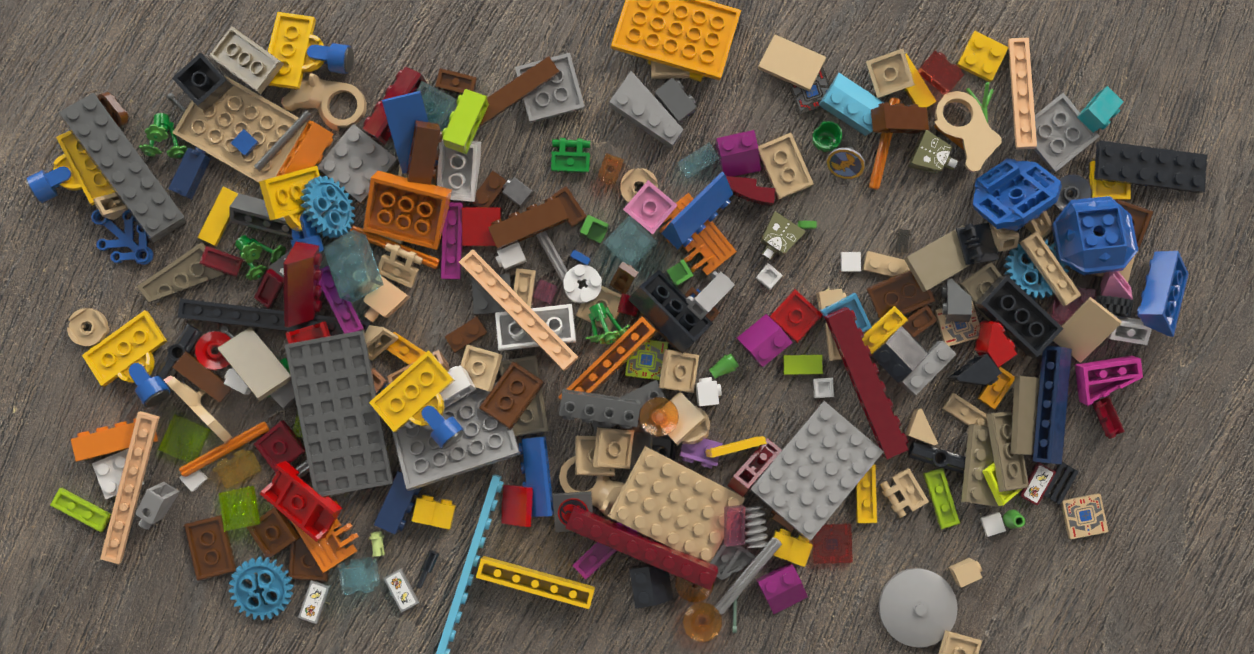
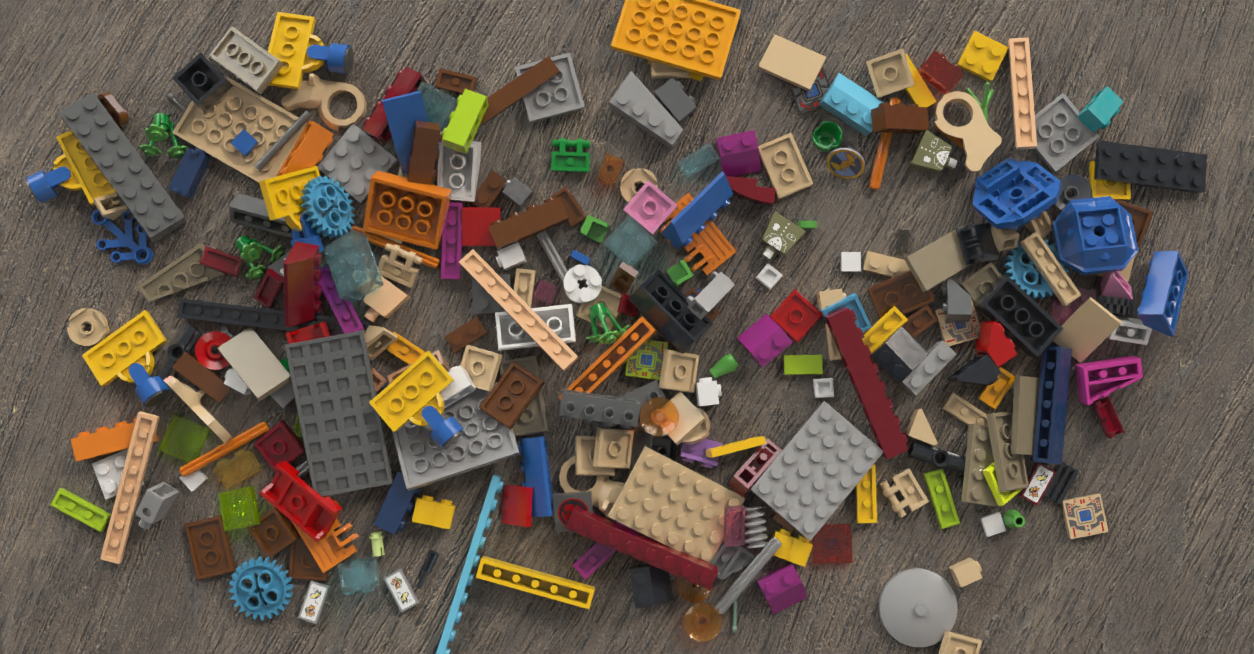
yellow tile [198,186,238,246] -> none

